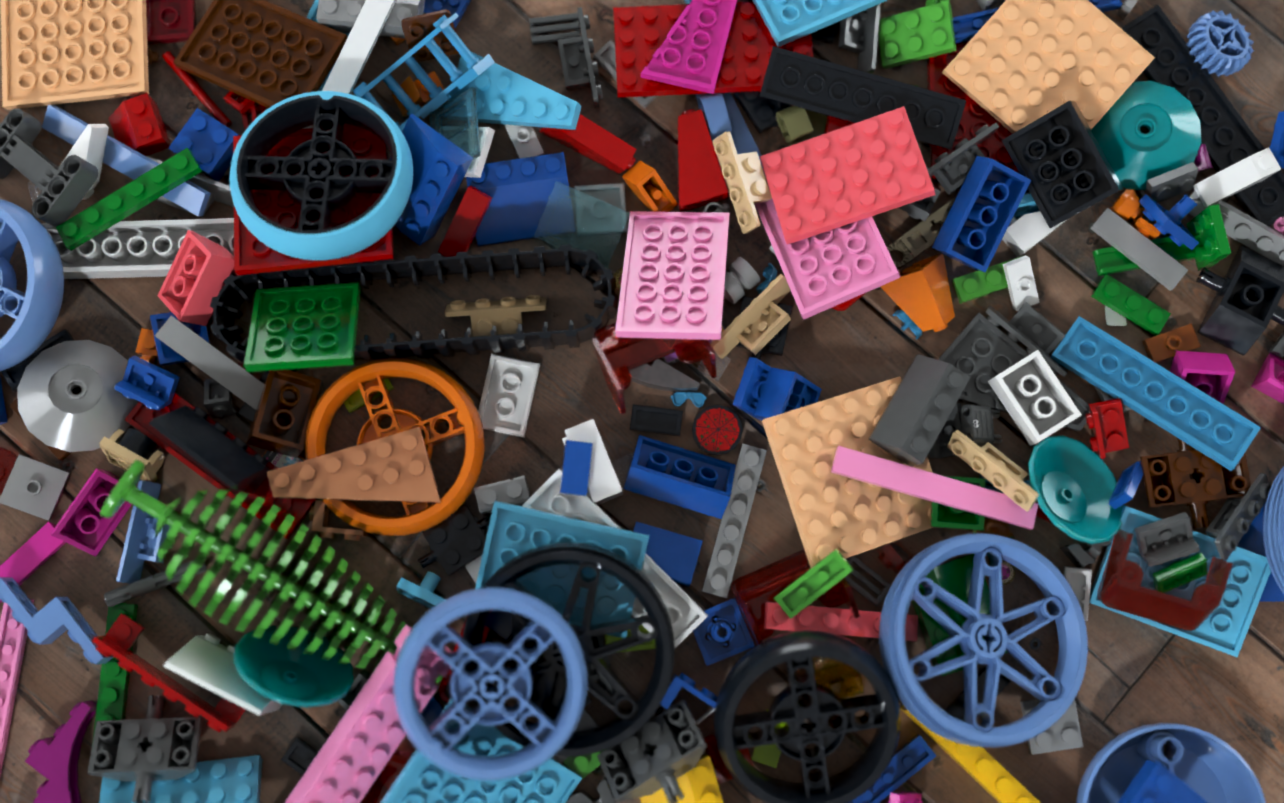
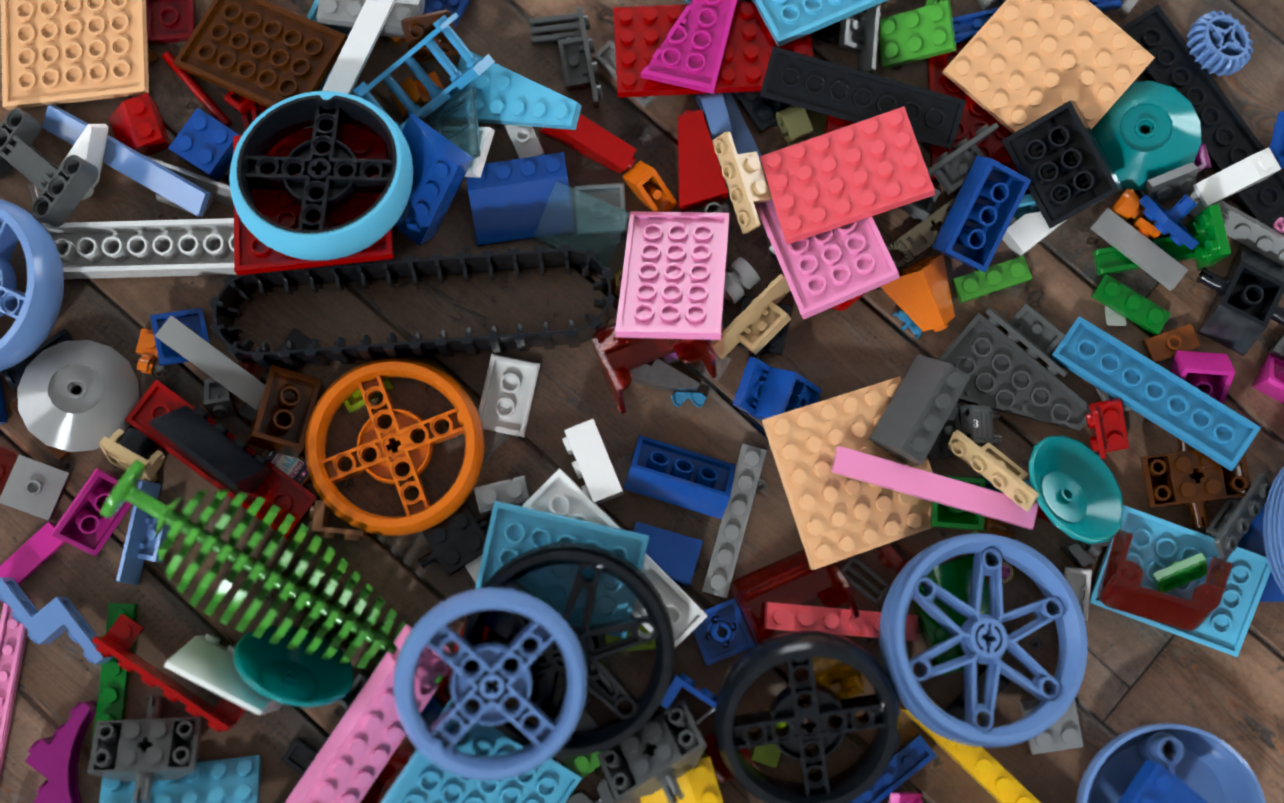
green plate [56,148,202,251] -> none
dark grey axle [104,560,207,607] -> none
blue bracket [114,355,180,410] -> none
coral slope [157,230,234,326] -> none
green plate [244,283,361,372] -> none
nougat wing [267,427,441,503] -> none
medium azure tile [396,571,446,609] -> none
red tile [438,186,492,257] -> none
tan bracket [445,295,547,337] -> none
blue tile [560,440,593,496] -> none
black tile [630,404,683,437] -> none
tile [692,405,743,456] -> none
dark azure piece [756,263,777,294] -> none
bright green plate [774,548,853,619] -> none
white brick [988,350,1081,446] -> none
white plate [1003,255,1039,311] -> none
blue tile [1108,461,1144,509] -> none
dark grey bracket [1134,512,1200,567] -> none

